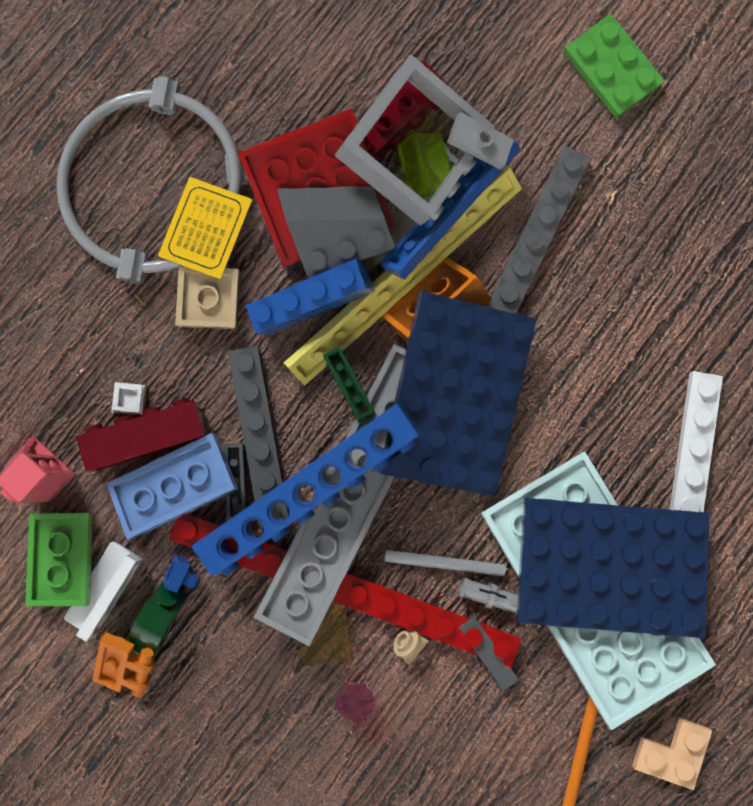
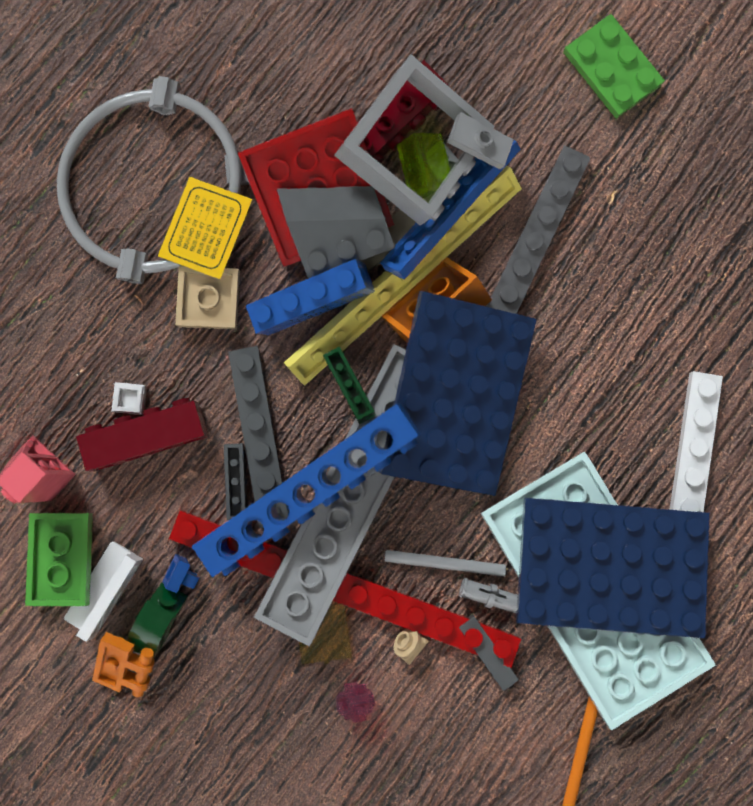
medium blue plate [106,433,238,540] -> none
light nougat plate [632,717,712,790] -> none

